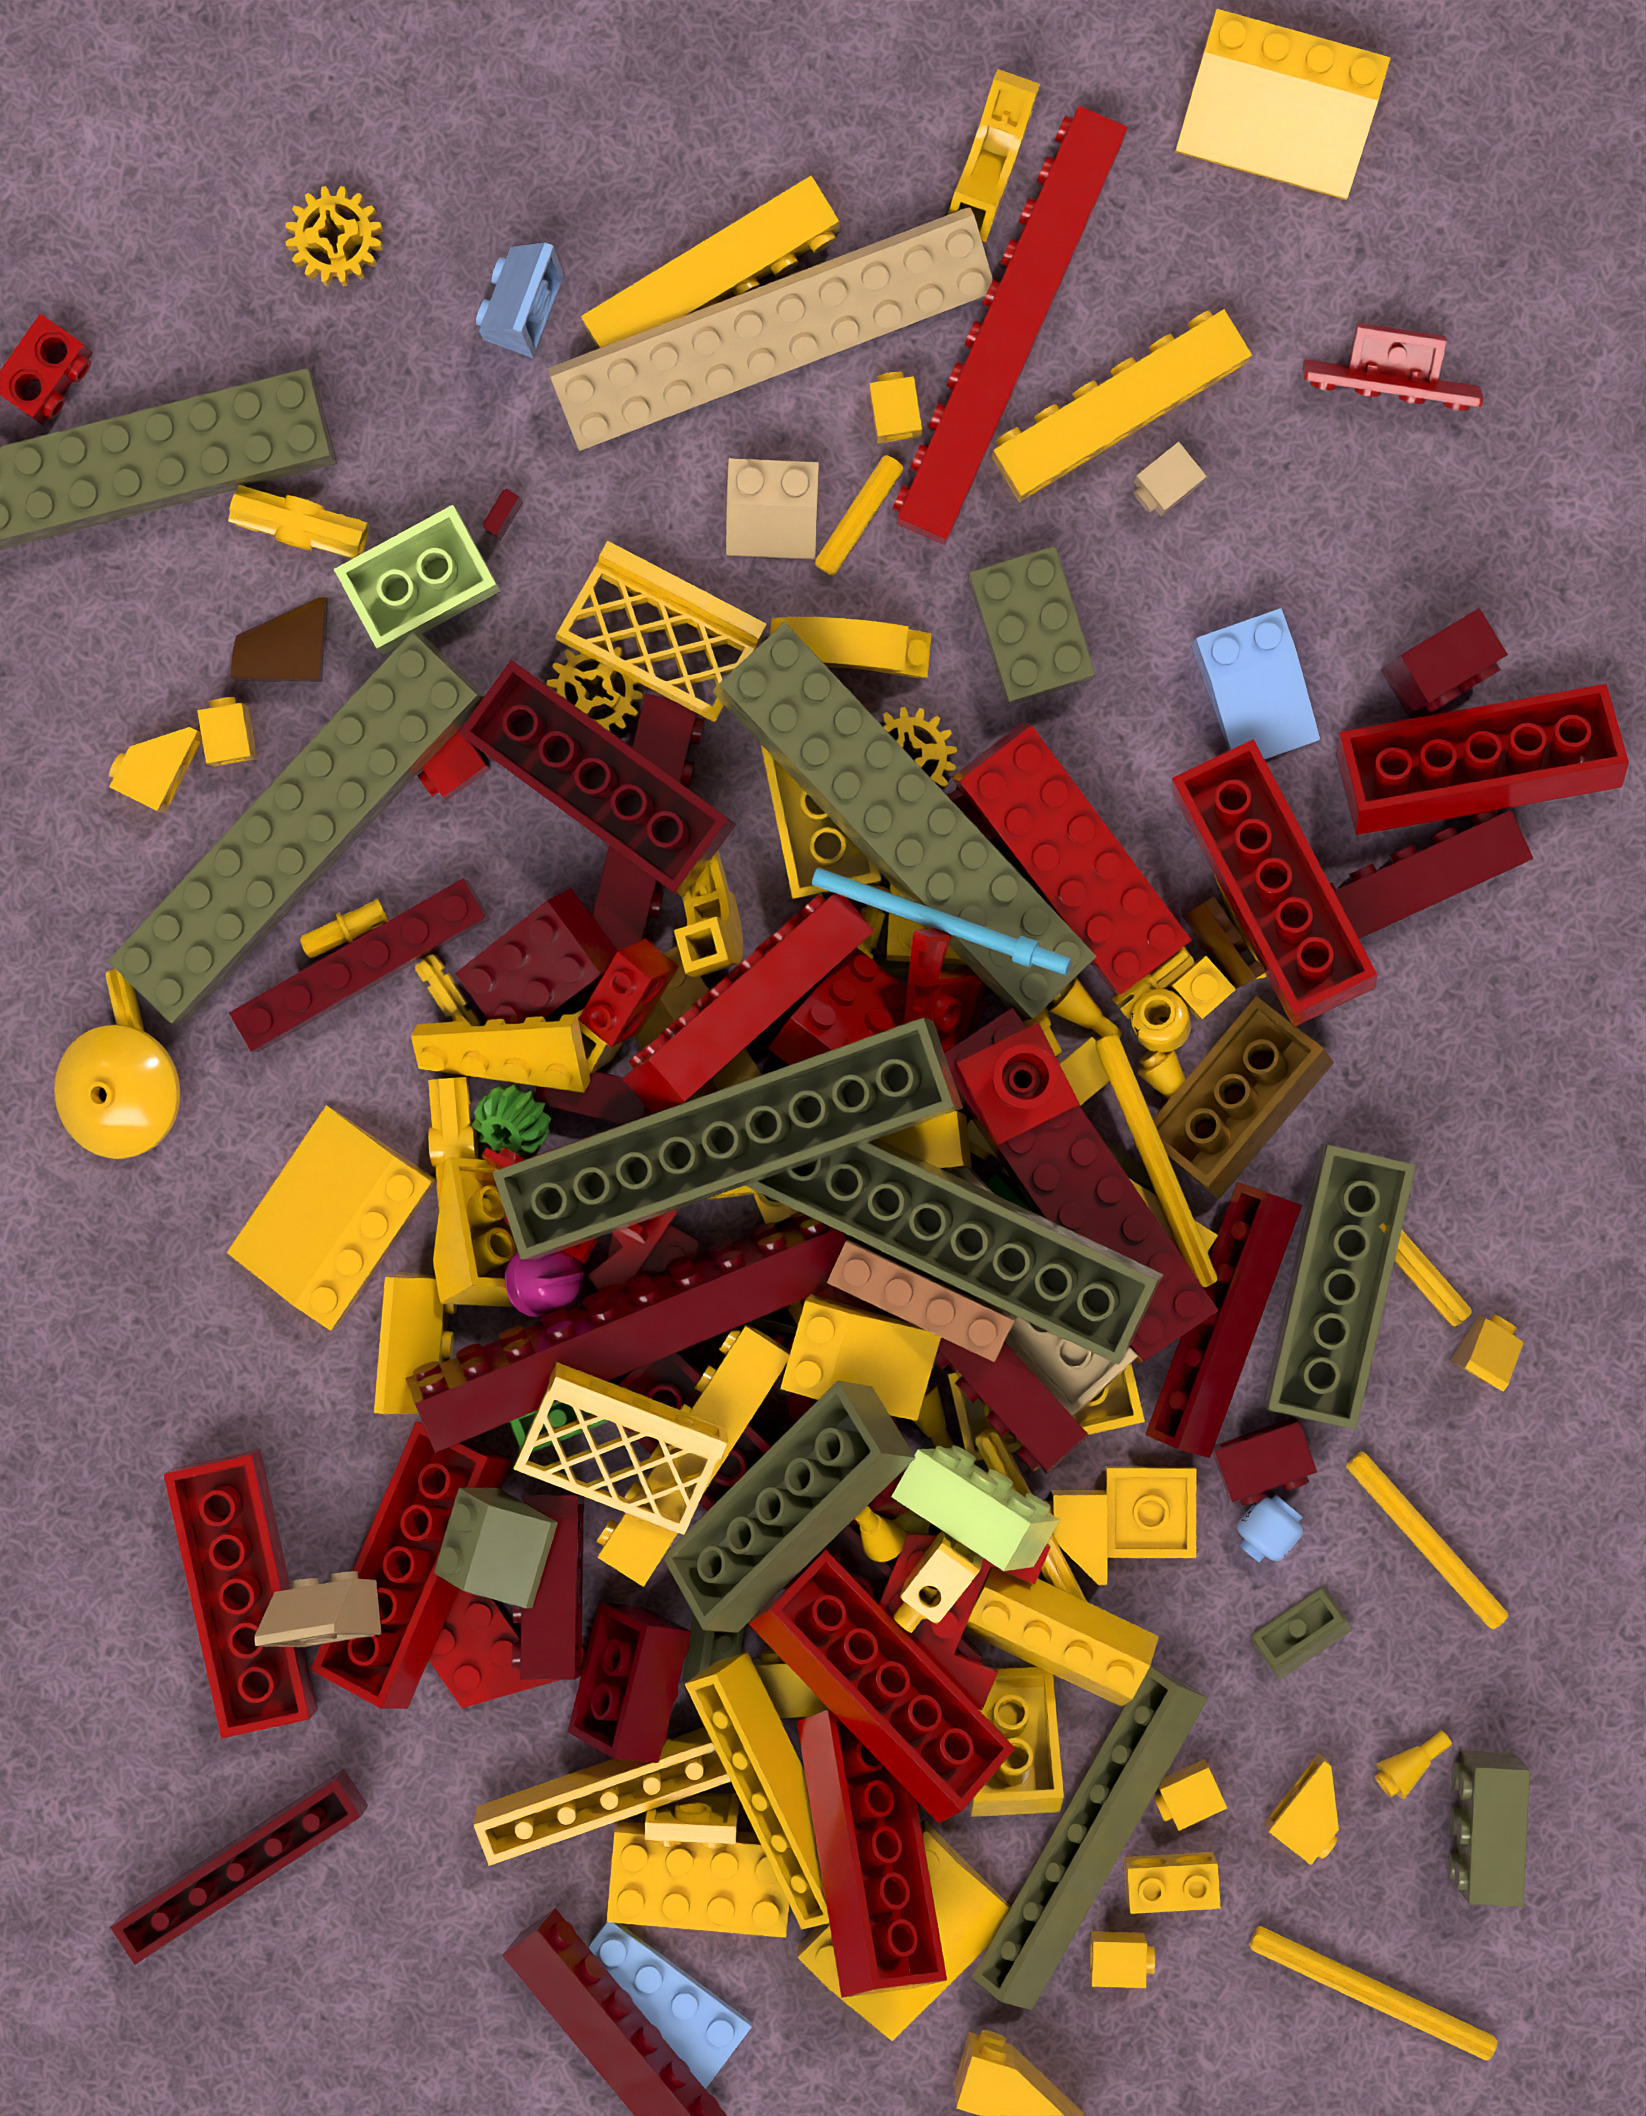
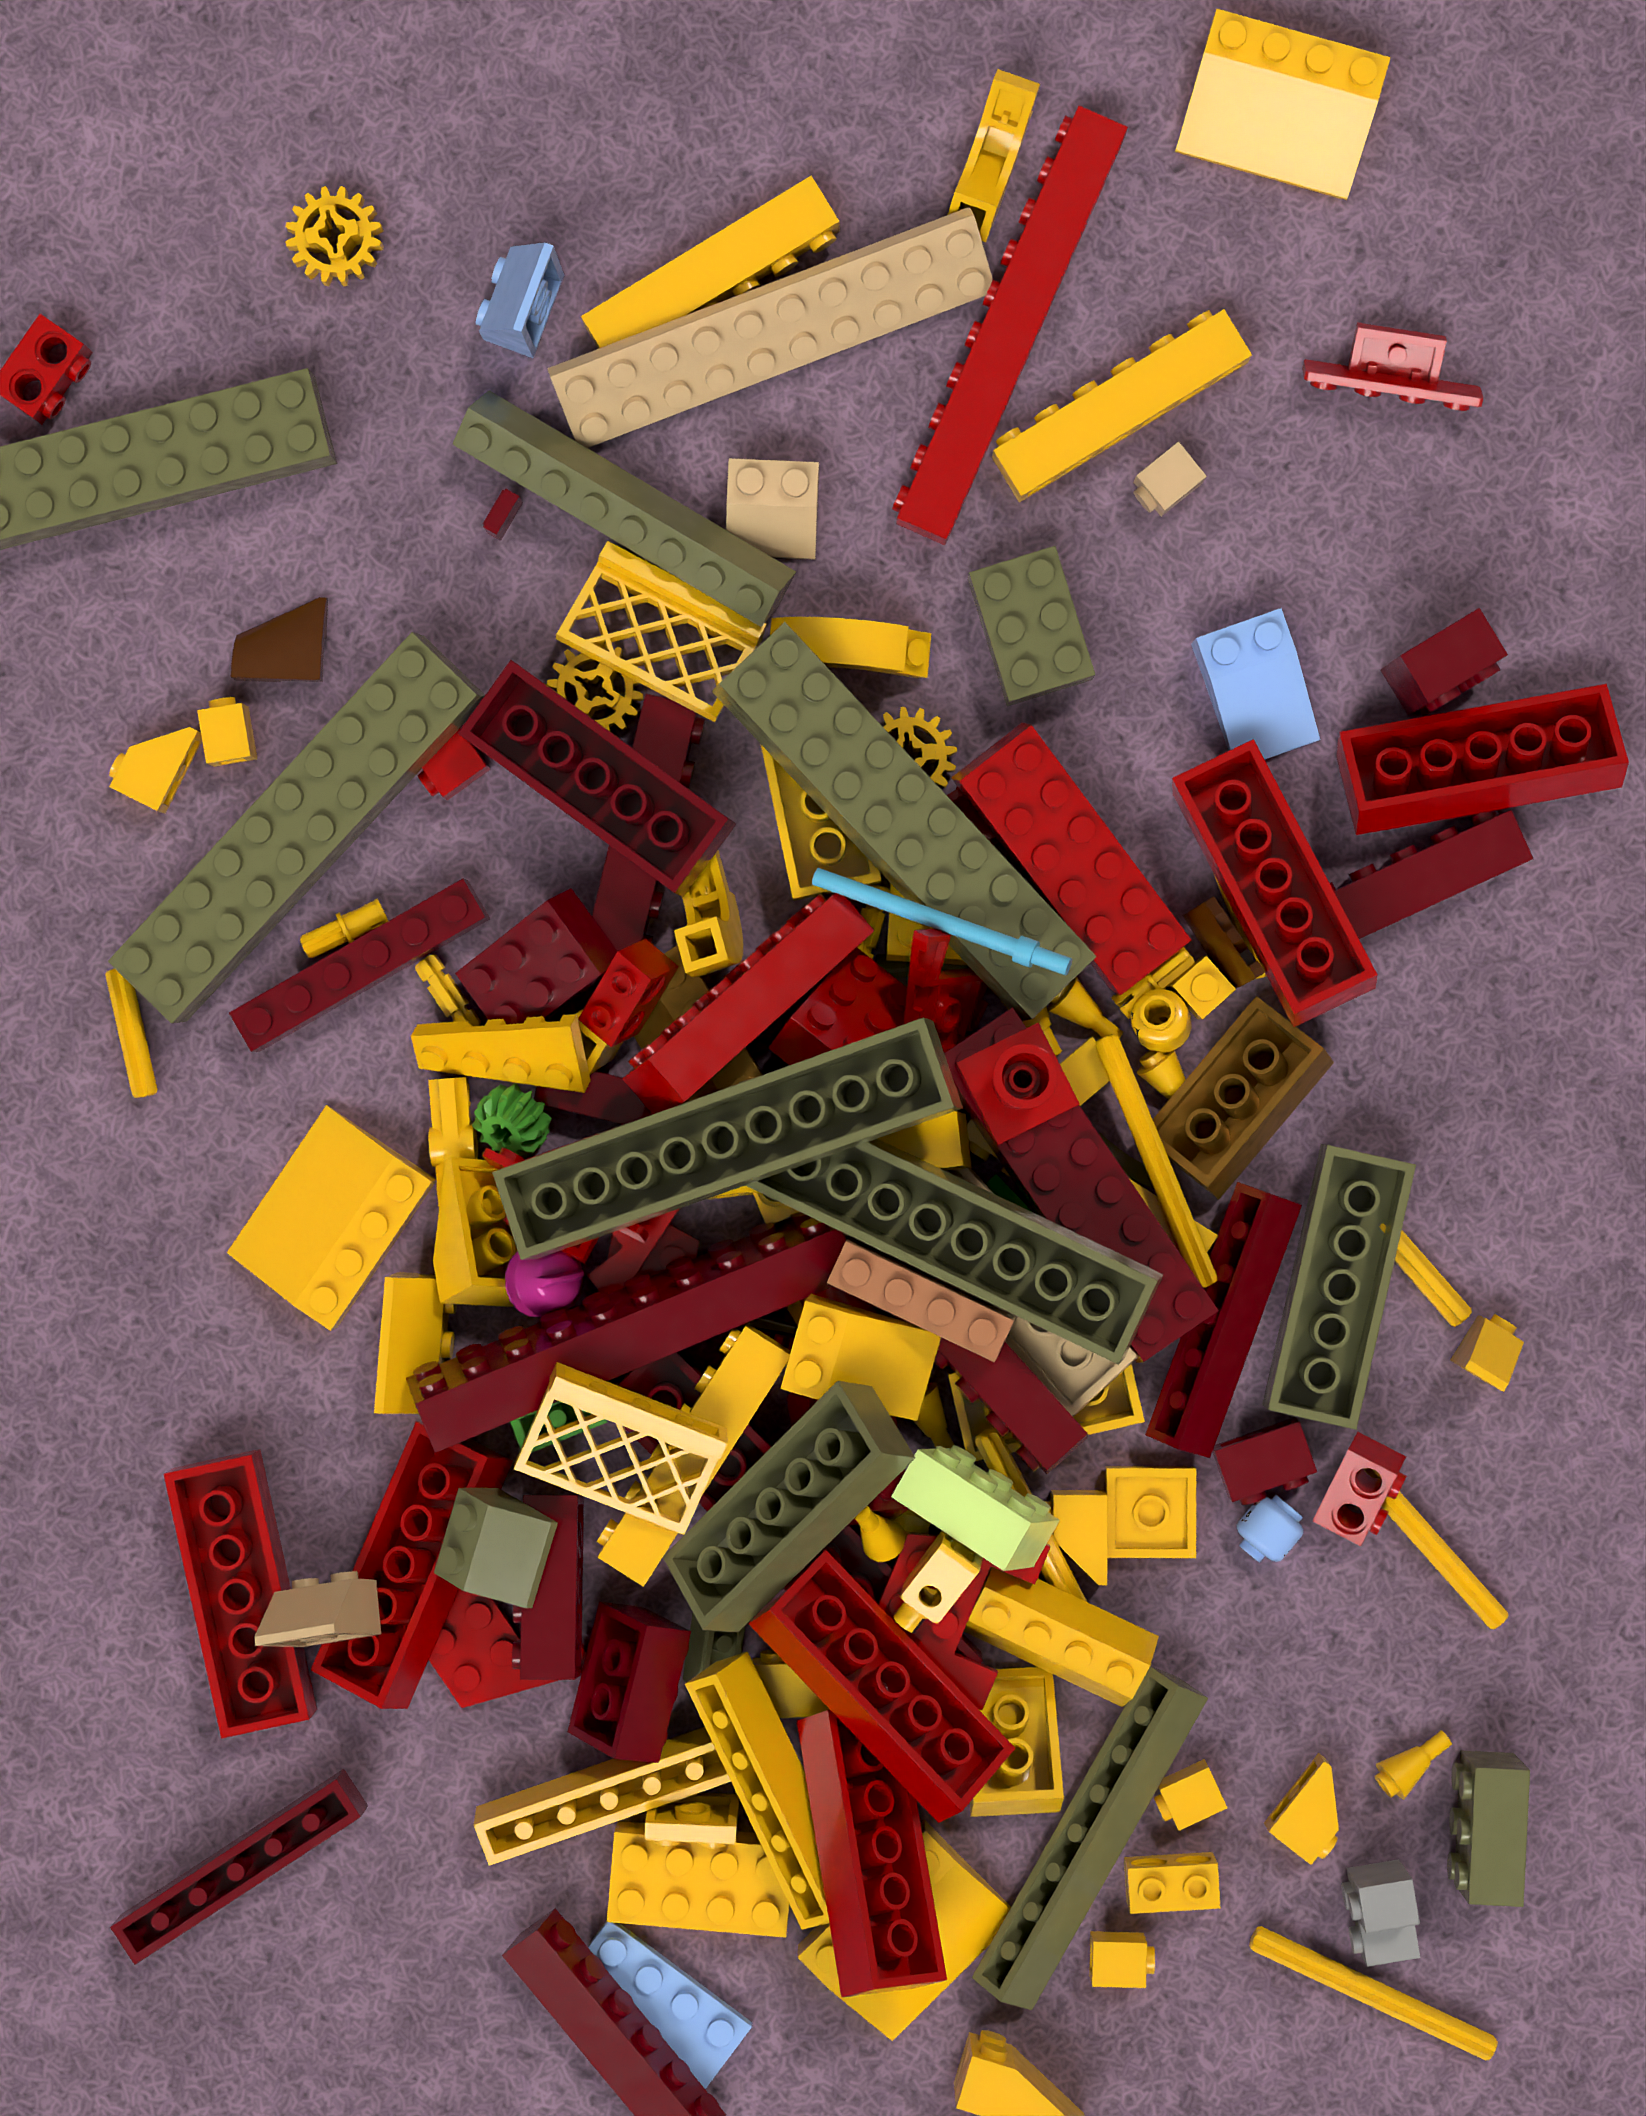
yellow dish [54,1025,180,1159] -> none
yellow piece [228,485,370,559] -> none
yellowish green brick [334,505,501,655] -> none
yellow axle [815,455,903,576] -> none
yellow brick [869,372,922,444] -> none
olive slope [1249,1586,1352,1680] -> none
none -> olive brick [452,390,796,627]
none -> brick [1313,1432,1407,1546]
none -> light grey brick [1341,1859,1420,1967]

